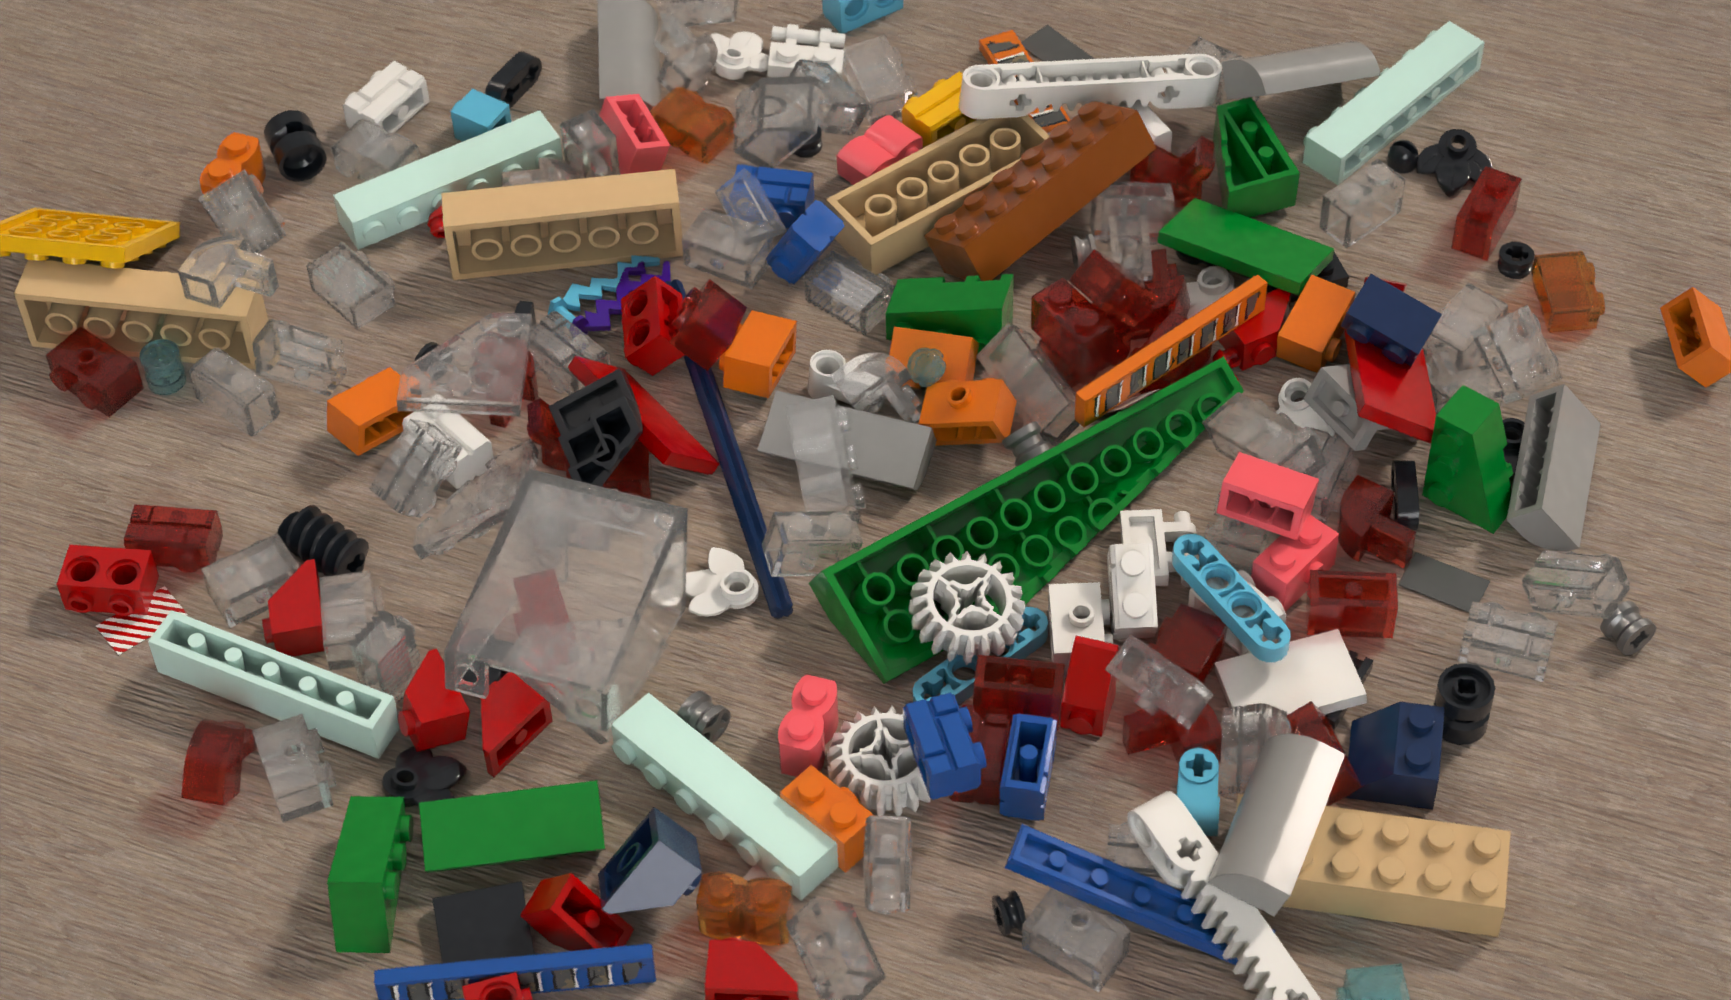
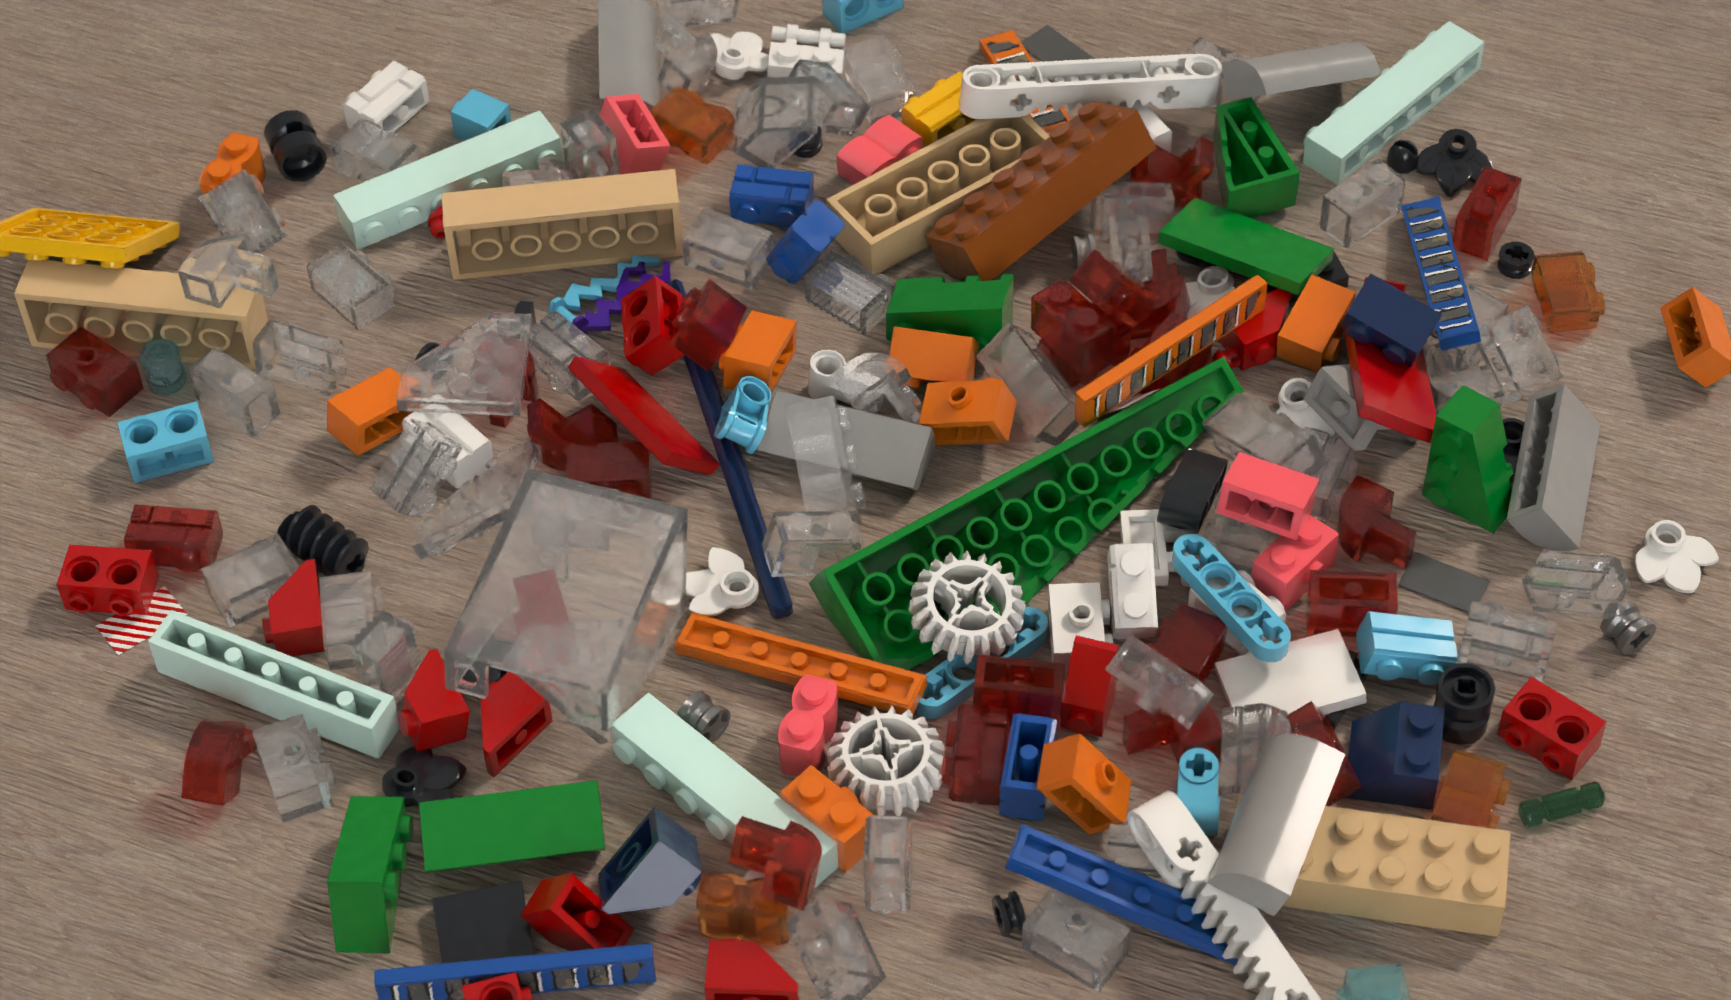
black beam [485,51,542,108] -> none
black slope [548,368,643,505] -> none
clear slope [715,168,787,246] -> none
blue brick [903,692,987,800] -> none
clear light blue plate [907,347,946,387] -> none
flat silver wheel [1002,421,1053,467] -> none
black beam [1391,460,1419,530] -> none
none -> medium azure brick [117,401,214,484]
none -> orange tile [674,612,928,715]
none -> medium azure piece [714,376,772,454]
none -> clear red brick [729,816,822,910]
none -> orange brick [1036,733,1132,835]
none -> black beam [1157,448,1228,535]
none -> medium azure brick [1356,611,1458,685]
none -> tile [1401,196,1481,351]
none -> clear orange brick [1431,749,1512,829]
none -> red brick [1497,676,1607,781]
none -> clear green axle [1518,781,1605,827]
none -> white plate [1635,520,1719,593]

